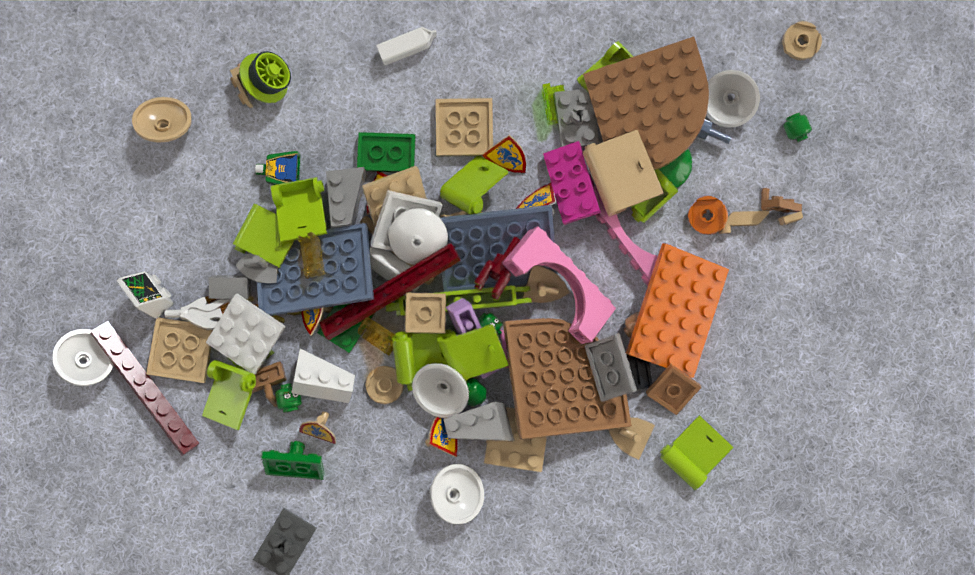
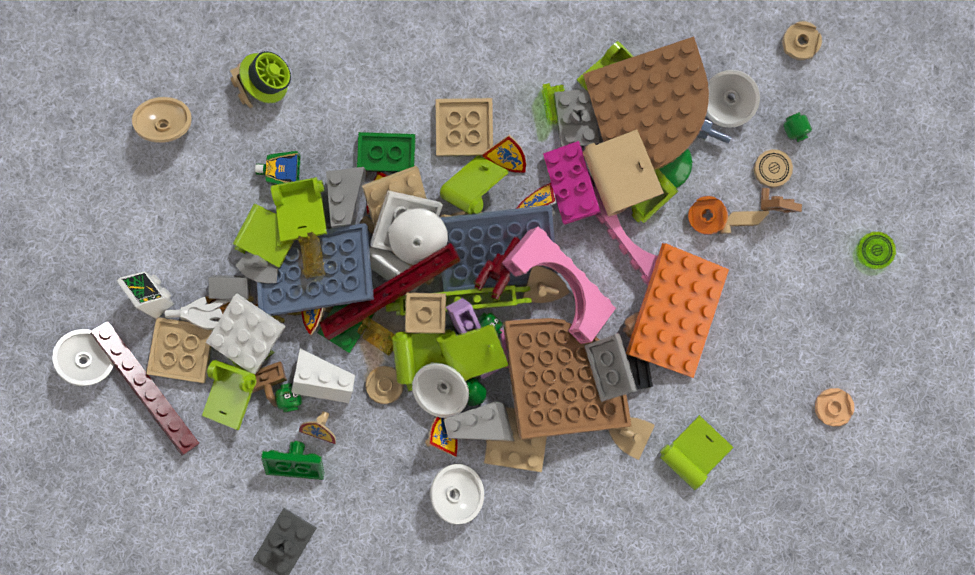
white piece [376,27,437,66] -> none
medium nougat plate [646,364,702,415] -> none
tan tile [778,211,803,226] -> none
none -> tan tile [754,149,793,188]
none -> light nougat tile [815,388,854,426]
none -> clear neon green tile [856,232,896,269]

